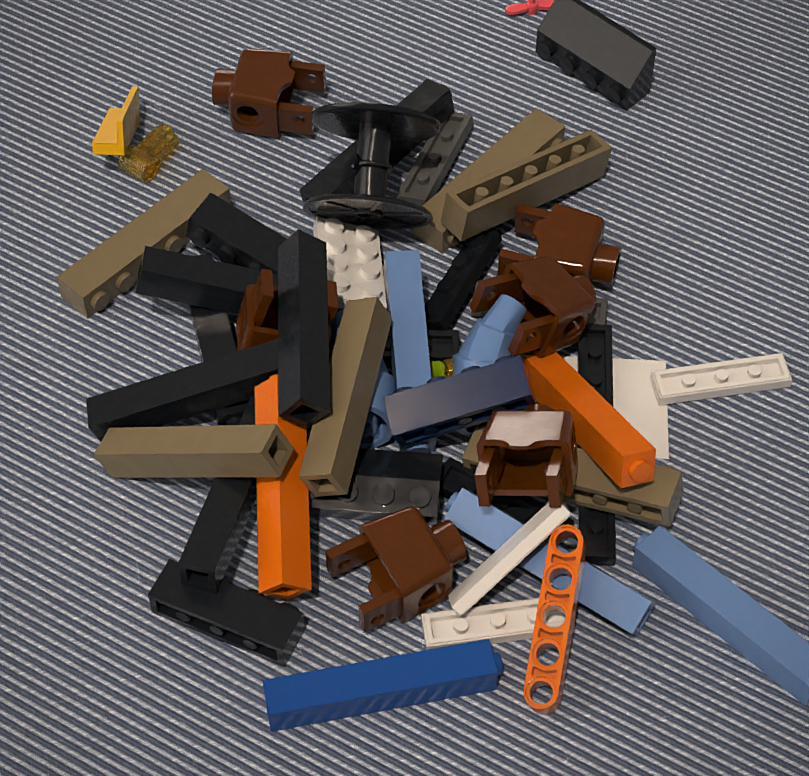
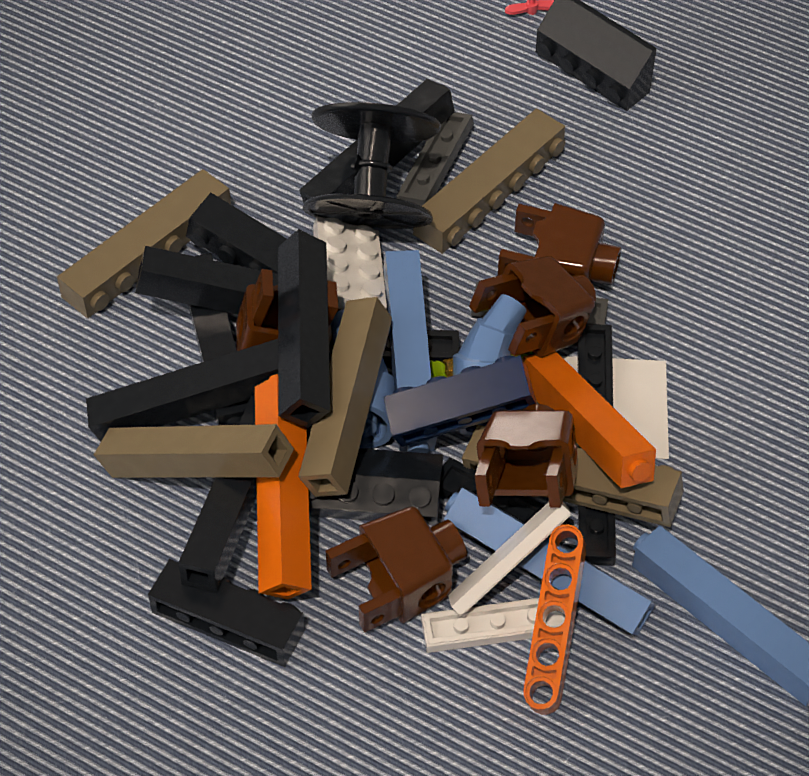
yellow panel [92,86,140,156] -> none
clear yellow piece [118,123,179,183] -> none
reddish brown piece [212,48,326,139] -> none
blue brick [262,639,503,732] -> none
black plate [425,230,503,330] -> none
dark tan brick [440,130,612,241] -> none
white tile [650,353,792,405] -> none

